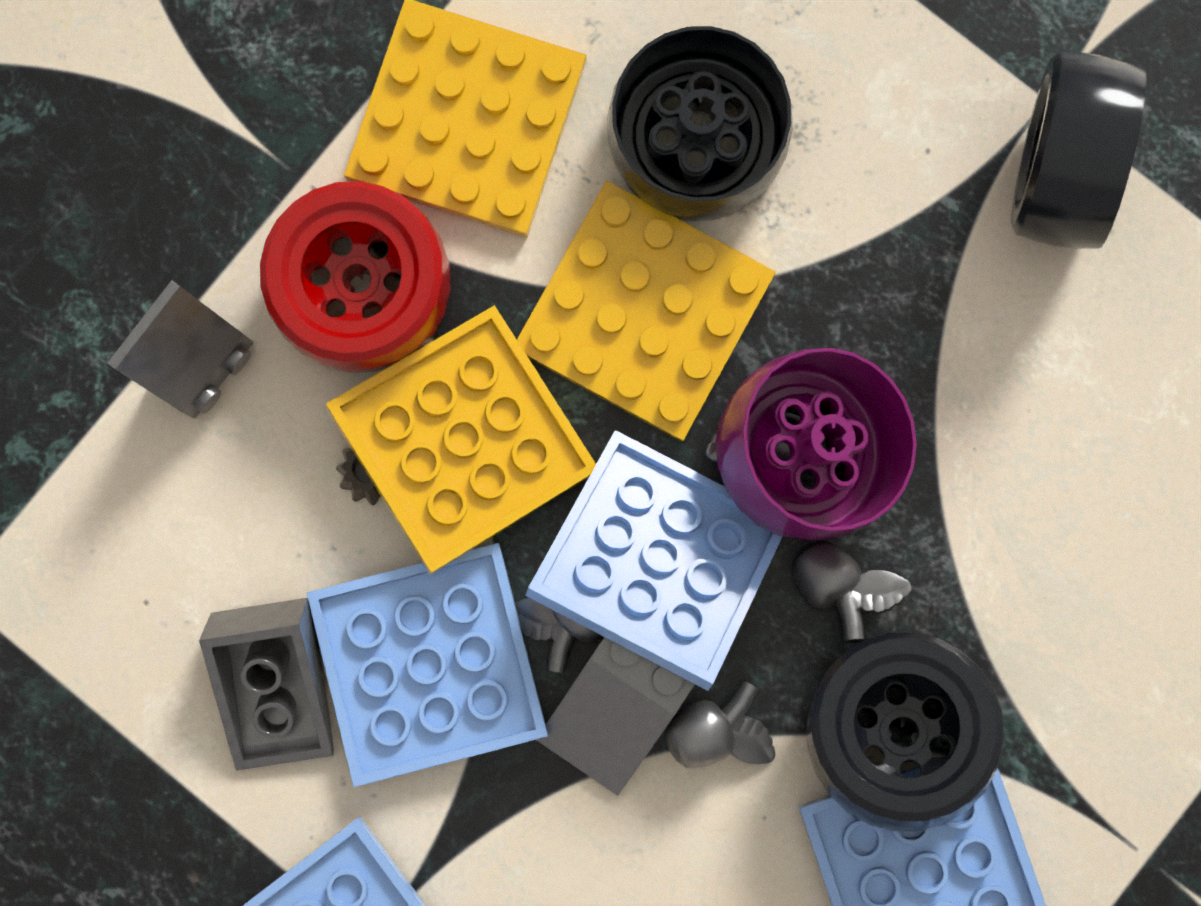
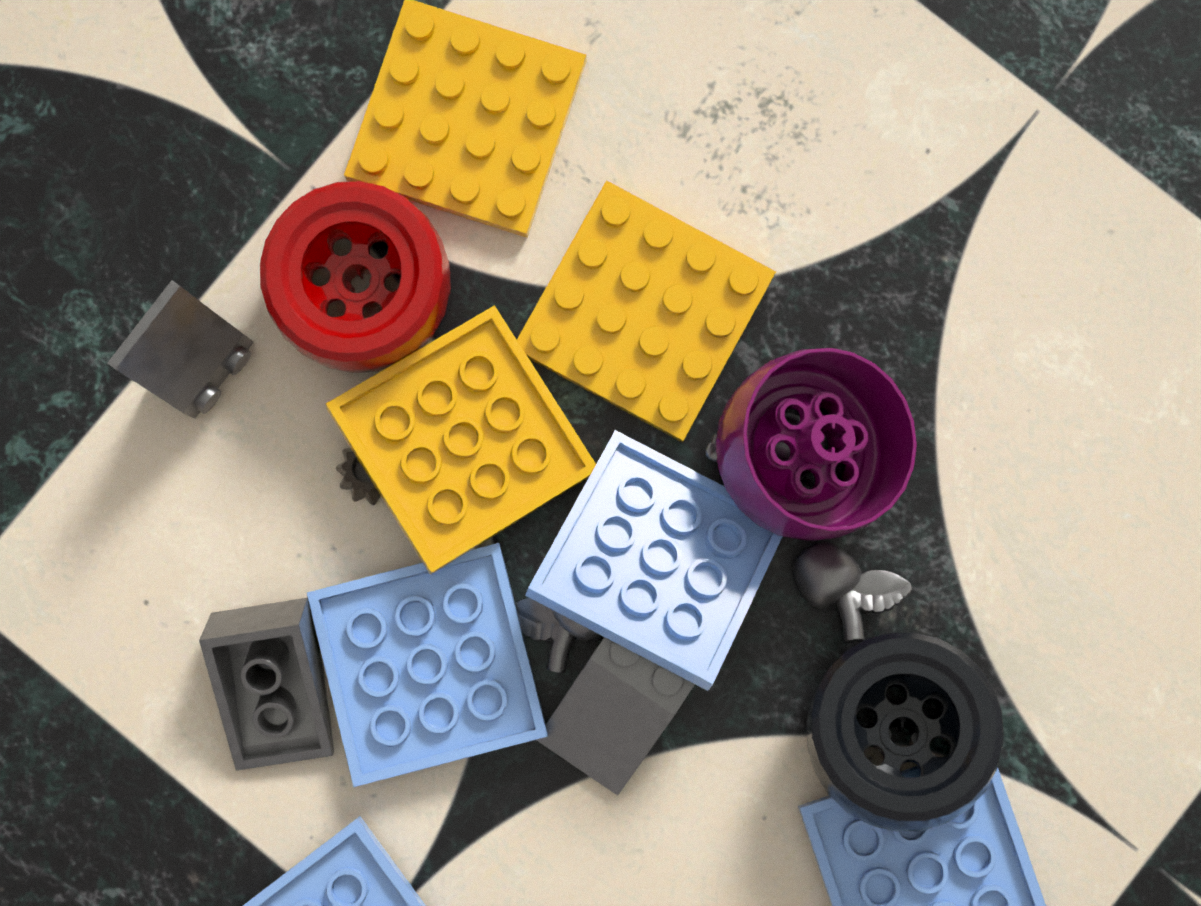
black wheel [607,26,793,221] -> none
flat silver piece [666,680,776,768] -> none
black wheel [1011,52,1146,249] -> none

